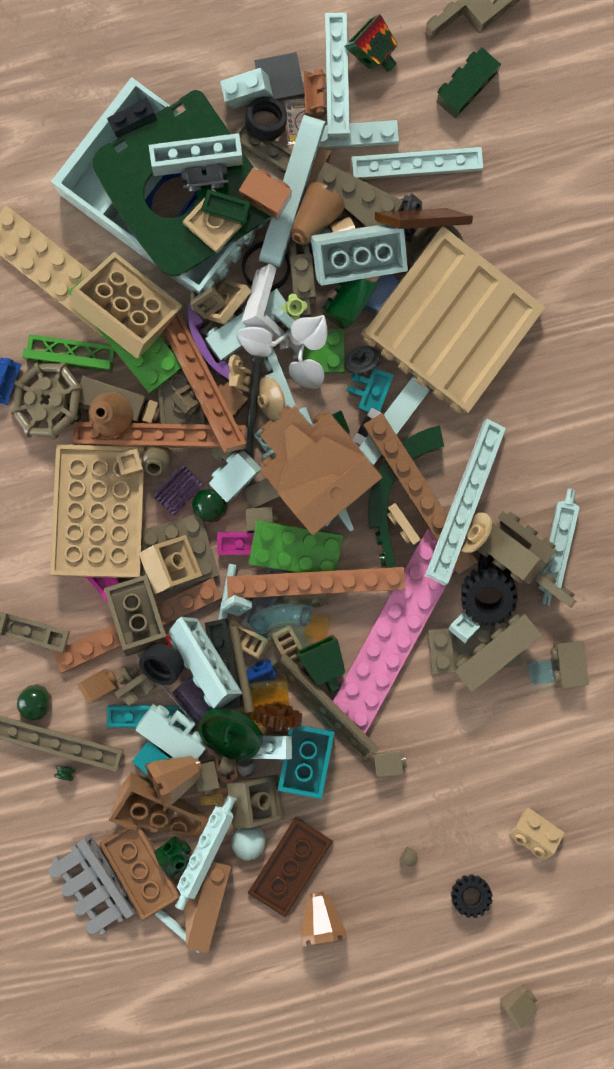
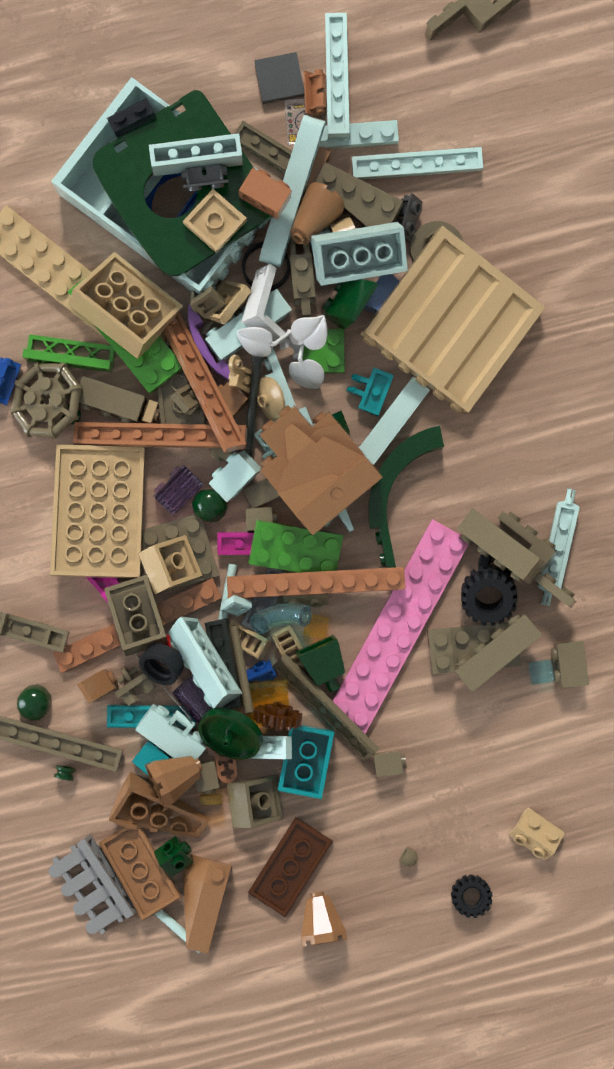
medium nougat cone [88,392,133,436] -> none
tan plate [115,449,143,477] -> none
dark tan head [141,446,172,476] -> none
light aqua plate [175,795,237,910] -> none
dark green tile [201,189,251,226] -> none
dark tan hinge [217,756,235,775] -> none
light aqua brick [220,68,273,109] -> none
light aqua hair [231,826,266,861] -> none
light grey hinge [236,759,255,777] -> none
black tyre [245,96,287,141] -> none
light aqua tile [272,307,295,330] -> none
yellowish green plate [281,294,307,320] -> none
dark green torso [344,14,397,72] -> none
dark grey gear [345,346,380,376] -> none
white sticker [353,408,381,445] -> none
medium nougat plate [363,413,477,574] -> none
reddish brown tile [375,208,473,229] -> none
tan plate [387,503,421,545] -> none
light aqua plate [425,419,506,585] -> none
dark green brick [437,47,501,119] -> none
light aqua plate [448,612,481,643] -> none
tan dish [461,512,492,553] -> none
dark tan slope [500,985,537,1031] -> none

